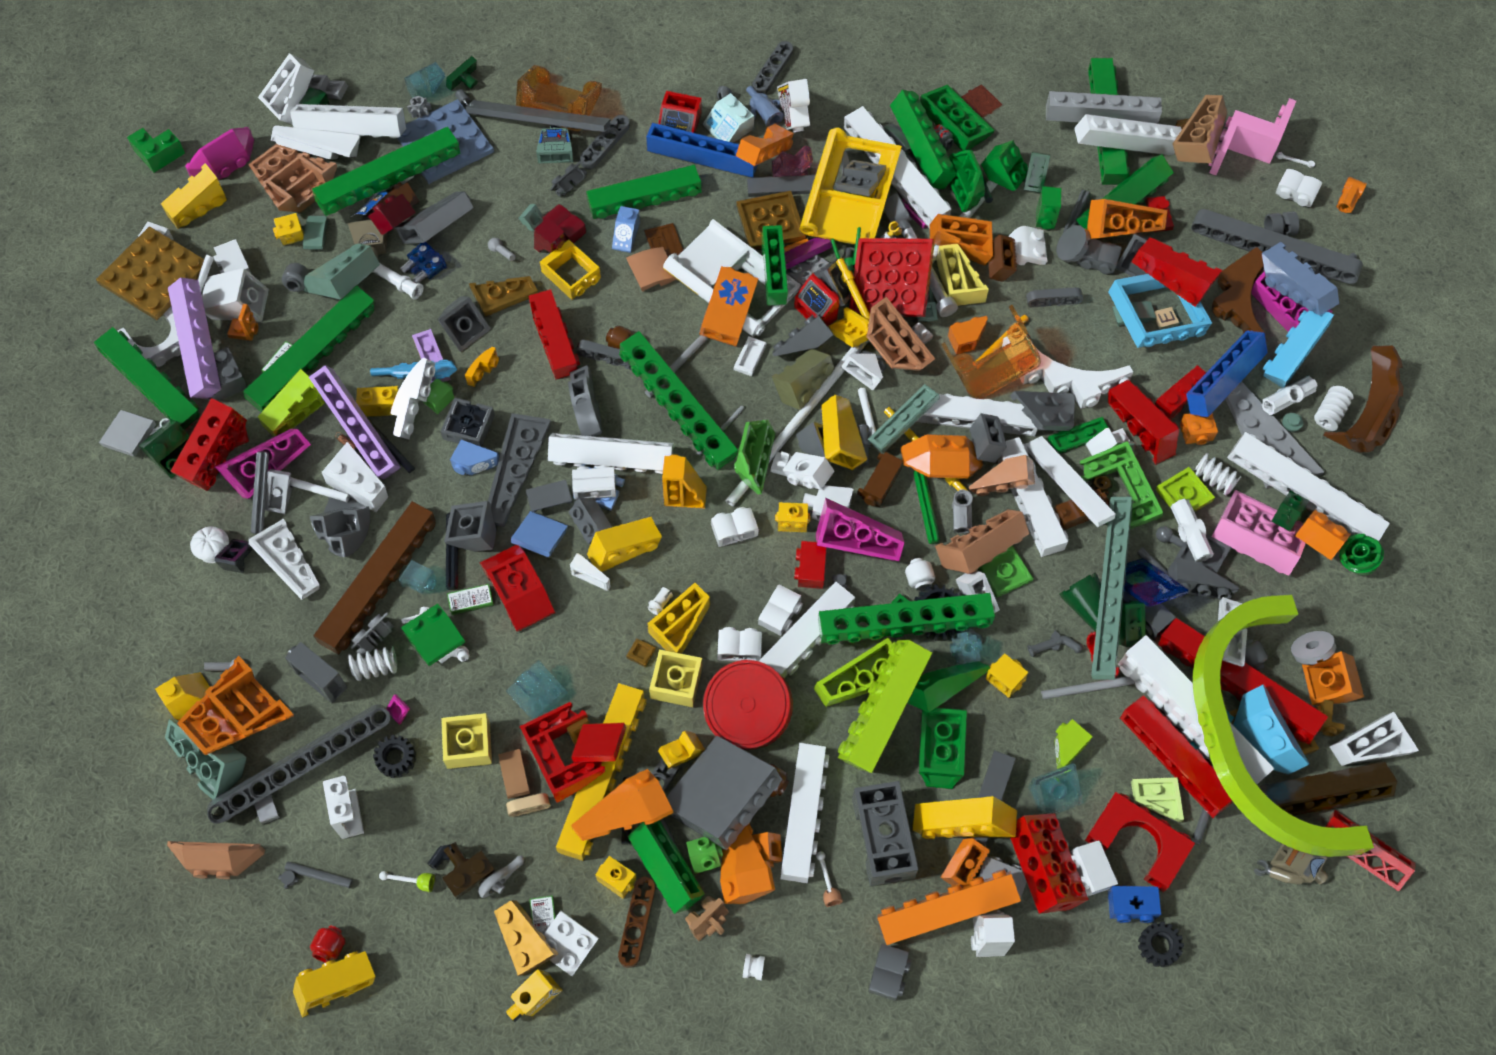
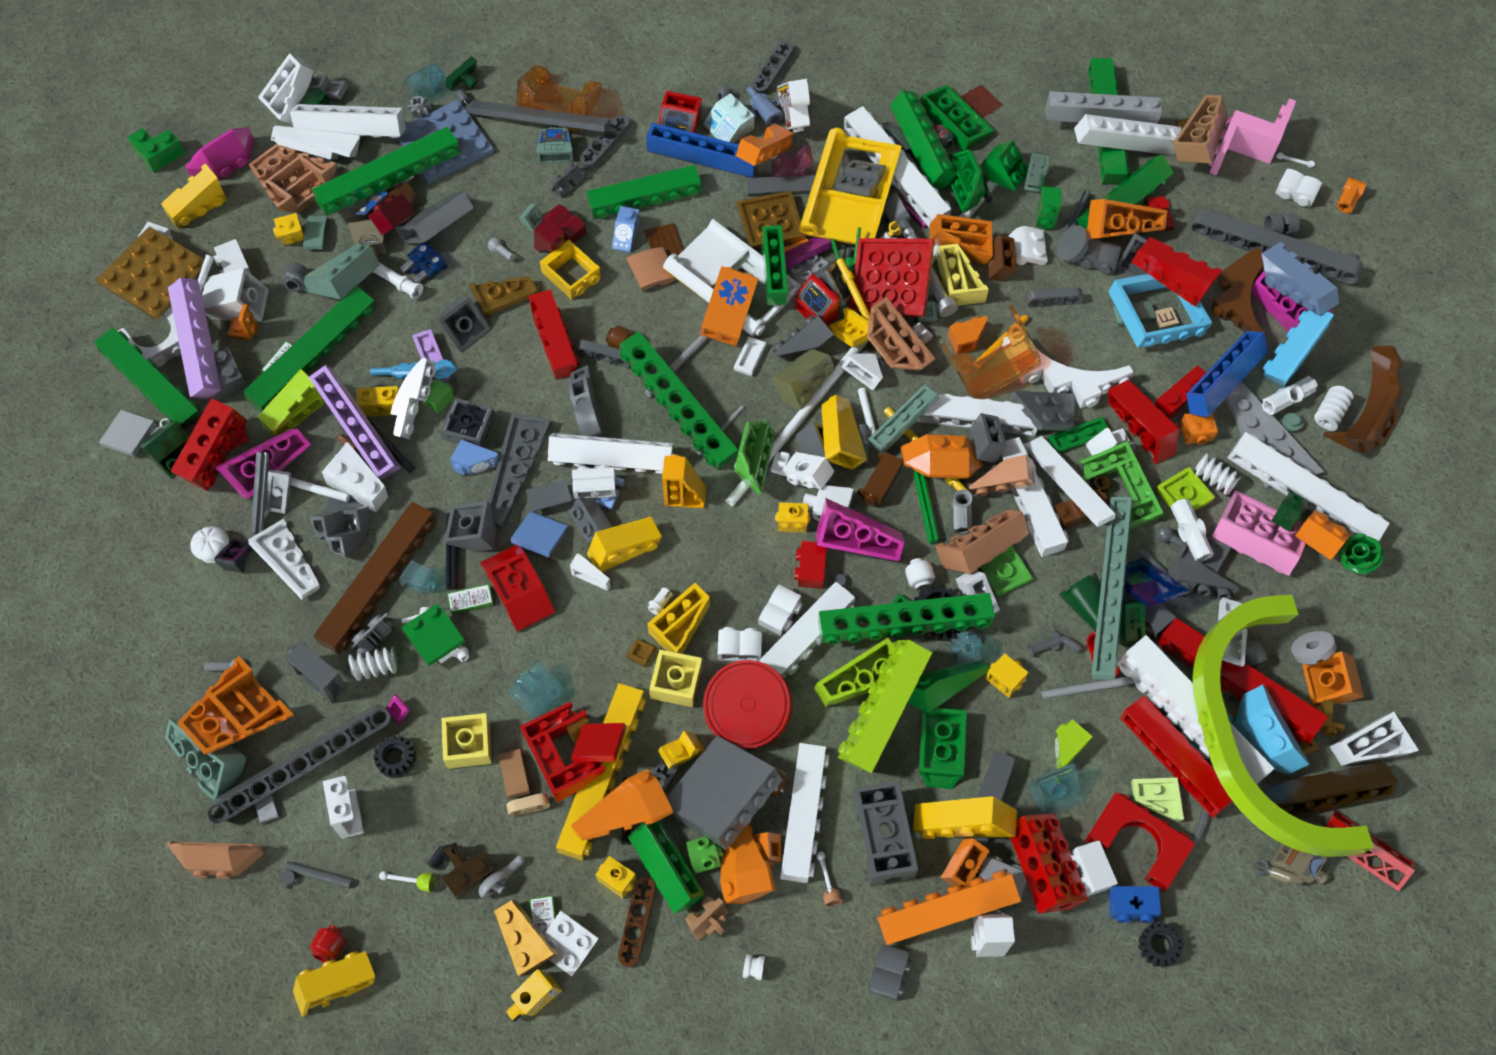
yellow slope [155,672,210,721] -> none
light orange slope [465,347,499,387] -> none
white brick [711,507,759,547] -> none

